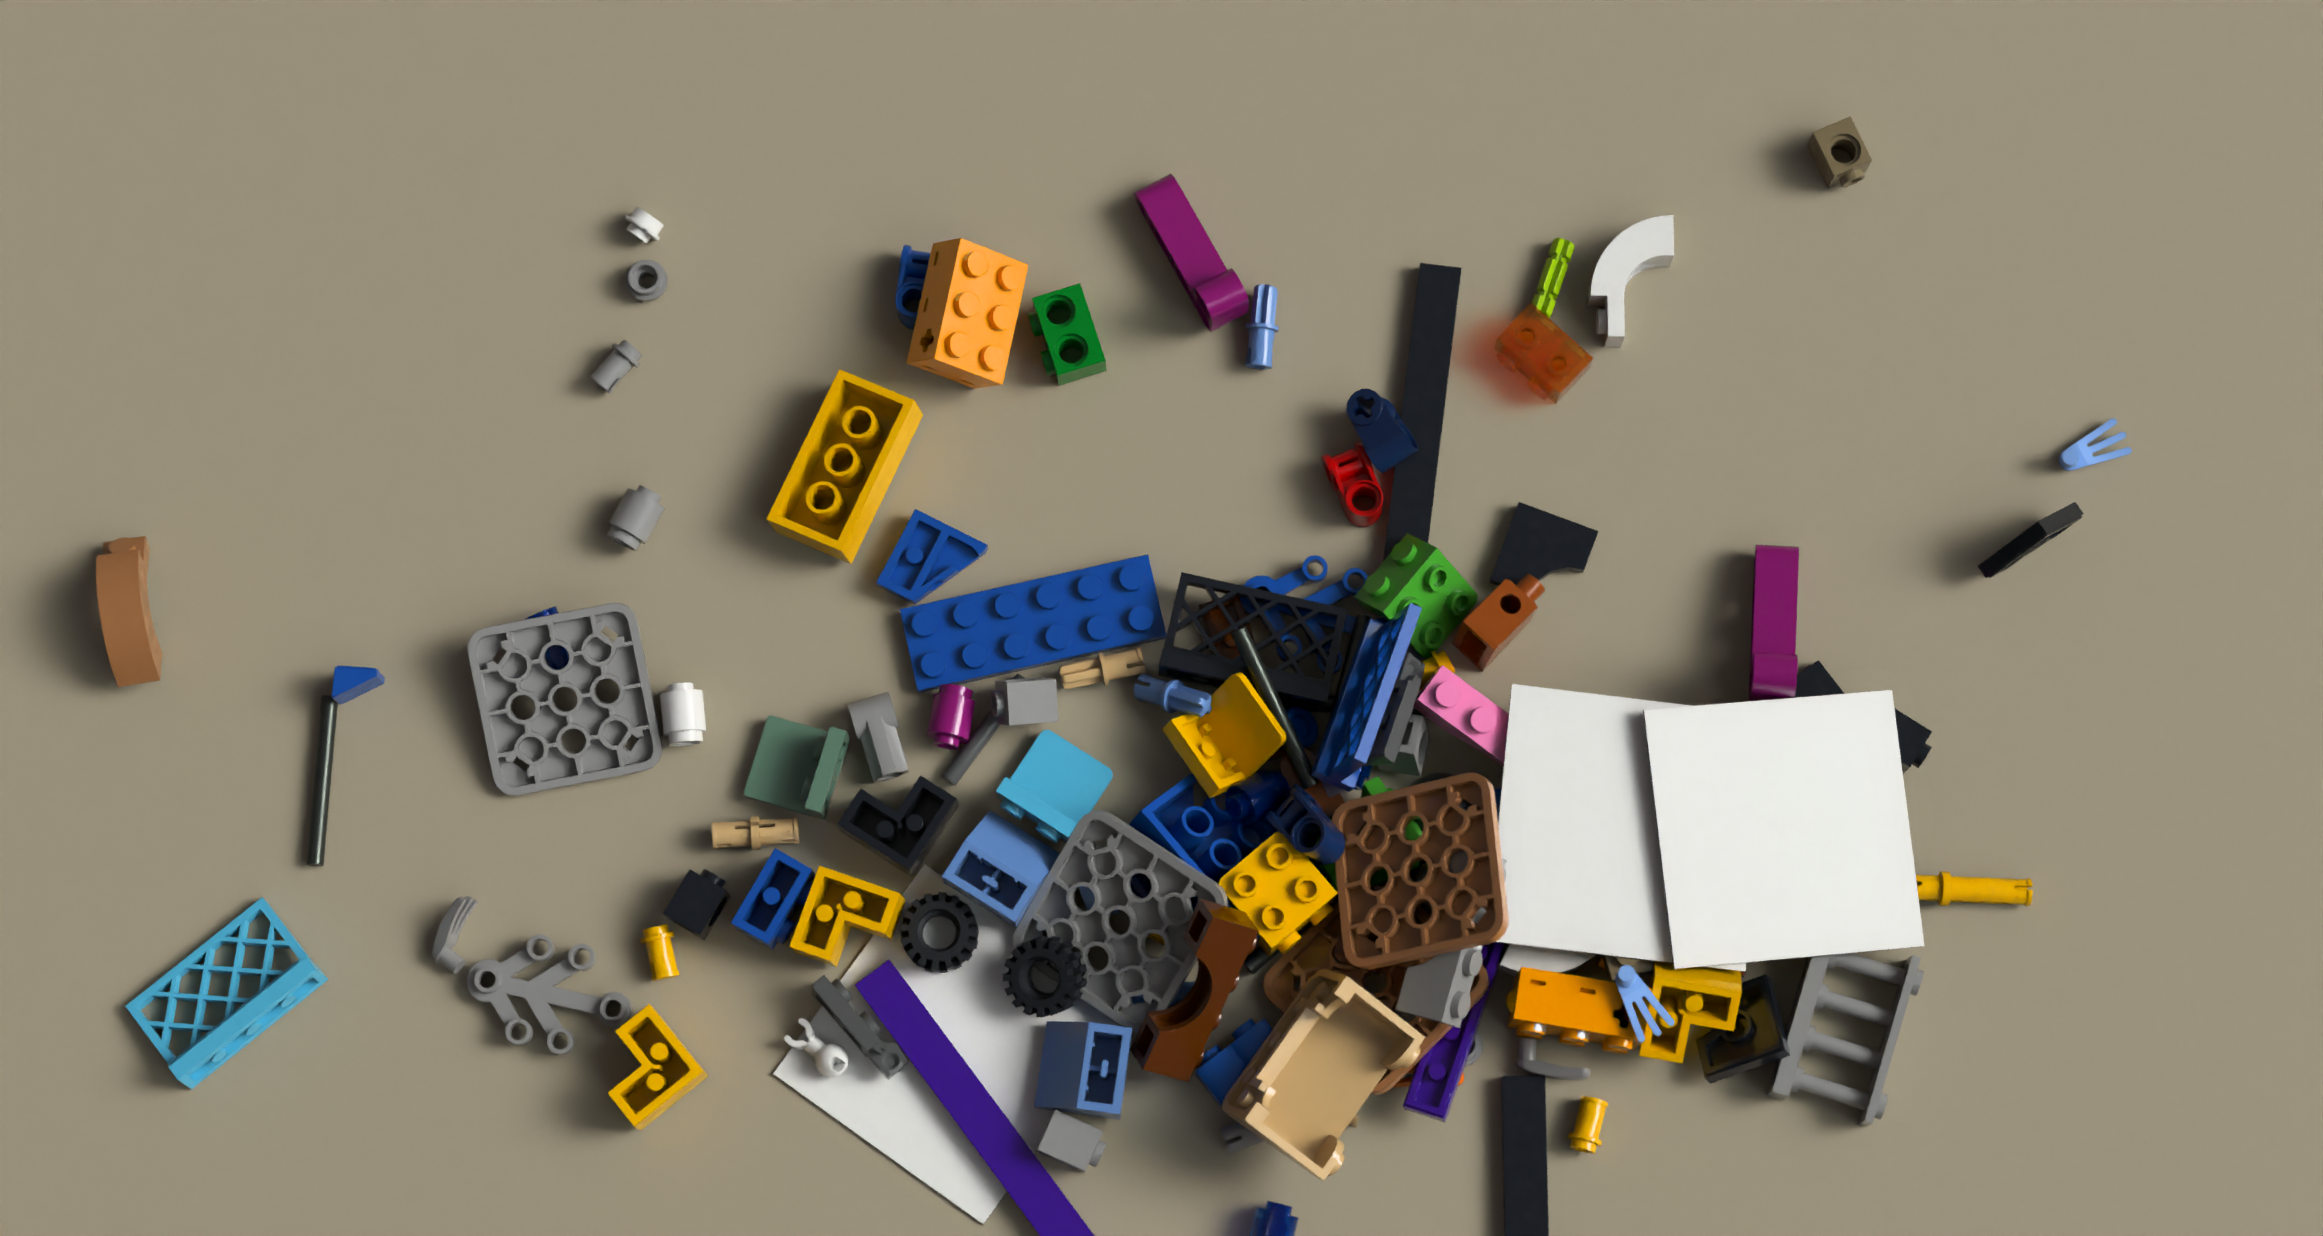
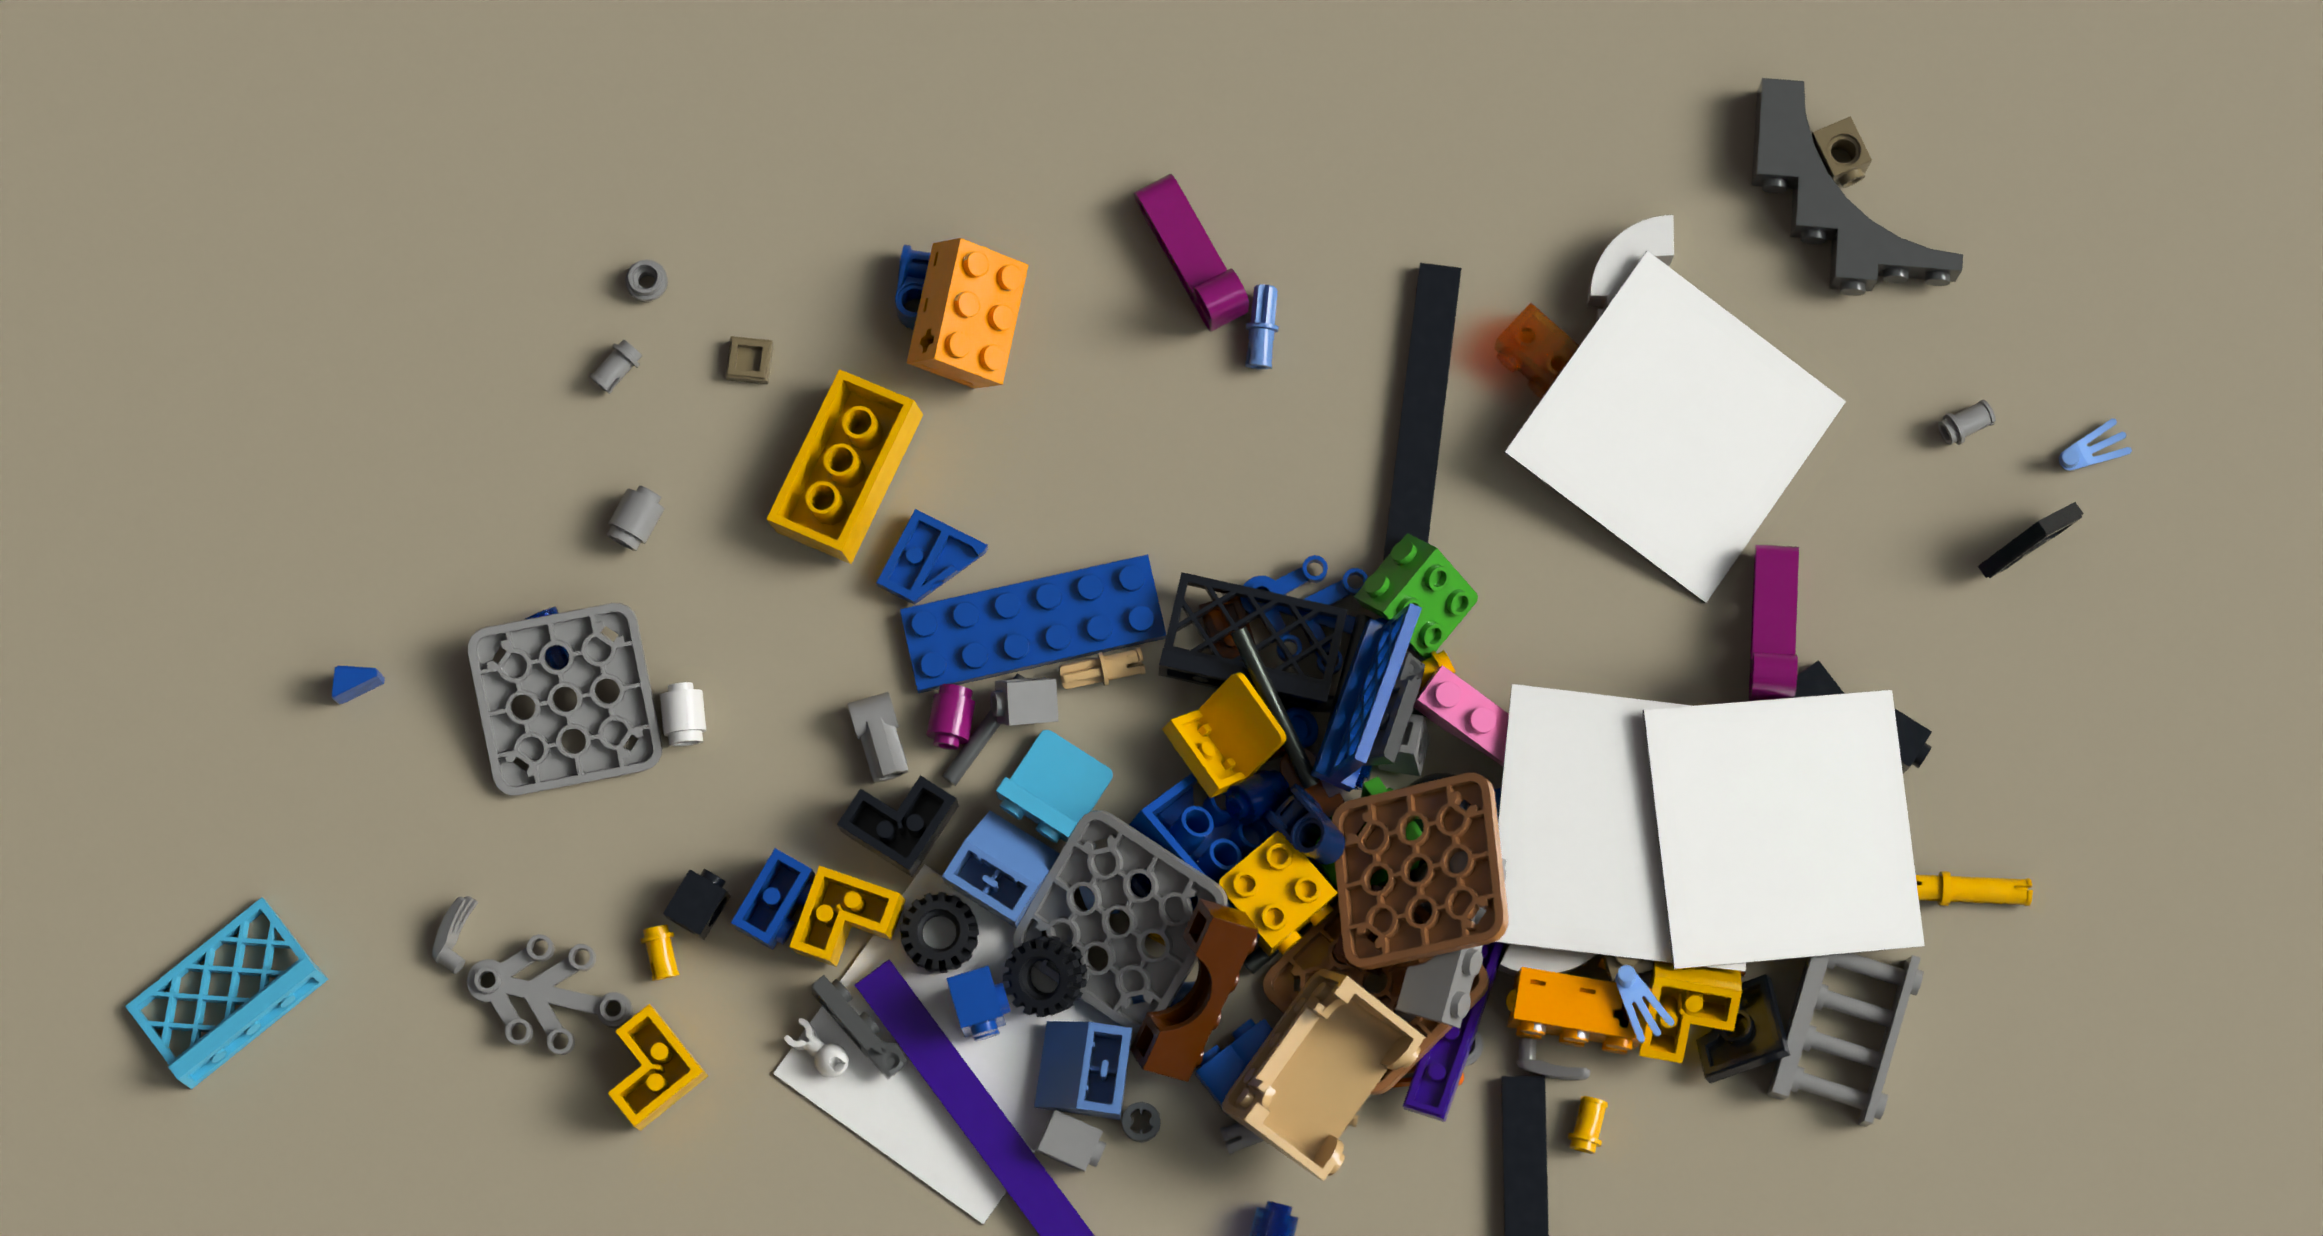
medium nougat arch [96,536,162,687] -> none
pearl dark grey bar [306,695,338,866] -> none
white plate [625,207,664,244] -> none
tan pin [712,816,799,850] -> none
sand green bracket [744,715,850,820] -> none
green brick [1027,283,1106,386] -> none
medium blue axle [1133,674,1212,717] -> none
red piece [1321,441,1383,527] -> none
dark blue piece [1346,389,1419,473] -> none
dark orange torso [1452,573,1545,672] -> none
black tile [1489,502,1598,586] -> none
lime axle [1530,238,1575,319] -> none
none -> dark tan tile [725,336,773,384]
none -> blue brick [946,966,1011,1041]
none -> dark grey bush [1122,1102,1161,1142]
none -> white piece [1504,250,1846,603]
none -> dark grey arch [1752,78,1963,296]
none -> light grey pin [1938,400,1996,445]

